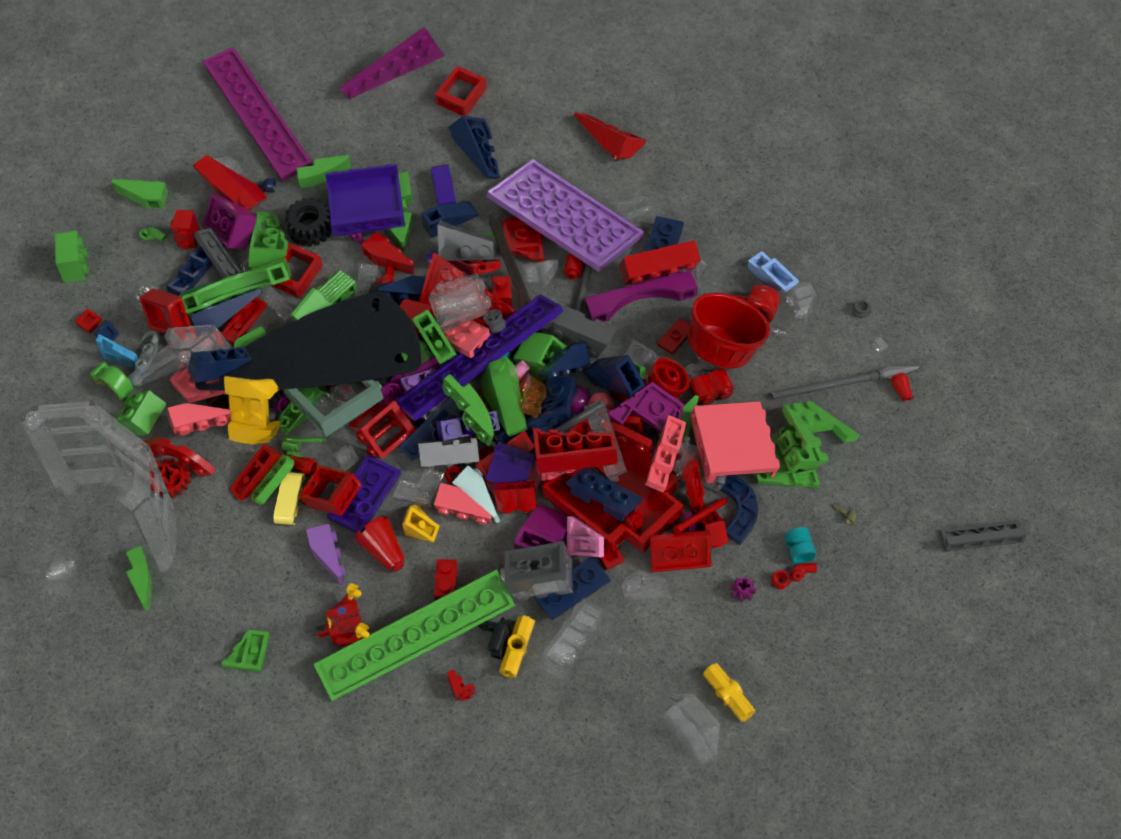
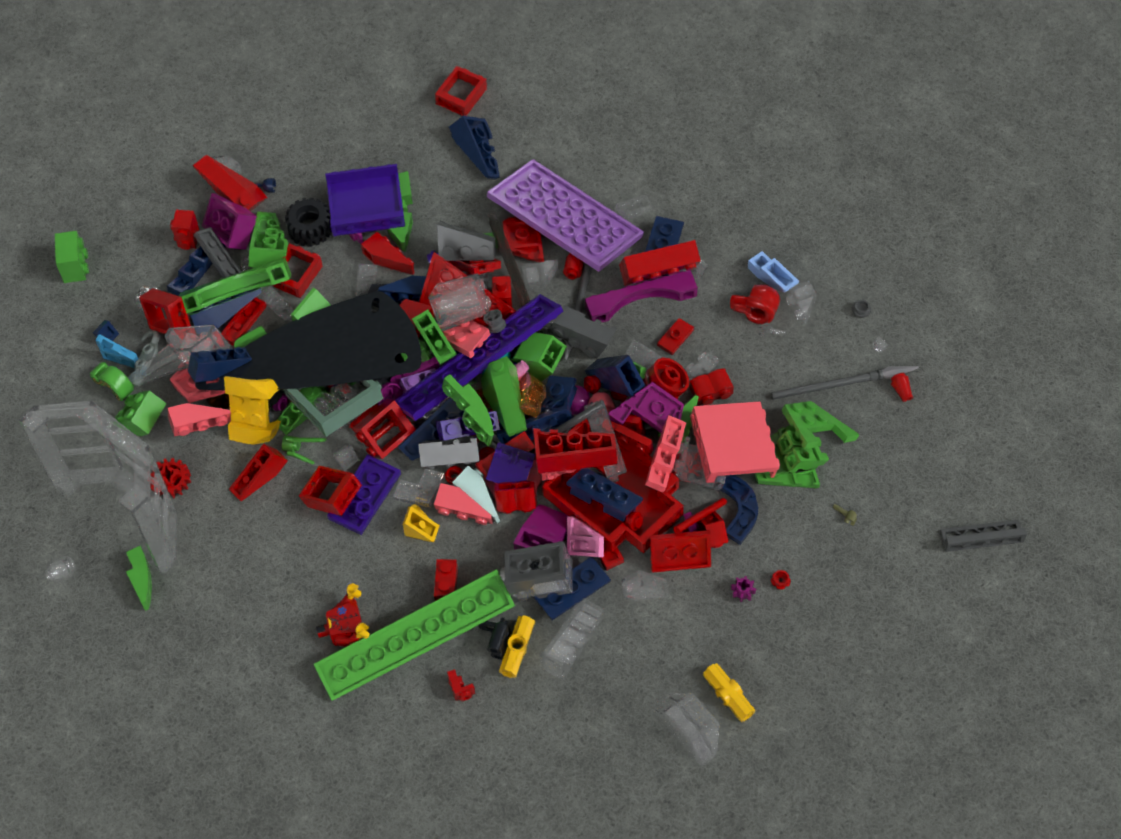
red plate [75,308,103,334] -> none
bright green slope [112,179,168,209] -> none
bright green arm [139,227,168,242] -> none
red plate [141,438,216,477] -> none
magenta plate [203,47,313,181] -> none
bright green wing [221,629,270,673] -> none
bright green beam [251,455,294,505] -> none
light yellow beam [274,472,304,526] -> none
red cone [290,455,318,476] -> none
bright green slope [297,155,351,189] -> none
medium lavender slope [306,524,346,584] -> none
bright green brick [316,270,357,305] -> none
magenta wing [340,27,445,99] -> none
red cone [354,515,405,572] -> none
red arm [375,266,394,284] -> none
dark blue slope [421,202,479,238] -> none
dark purple beam [431,164,456,205] -> none
dark blue slope [538,343,591,379] -> none
red wedge [574,112,647,160] -> none
red hinge [682,460,705,514] -> none
red piece [687,293,770,369] -> none
teal wheel [784,527,817,564] -> none
red arm [790,563,817,582] -> none
none -> red plate [584,375,601,394]

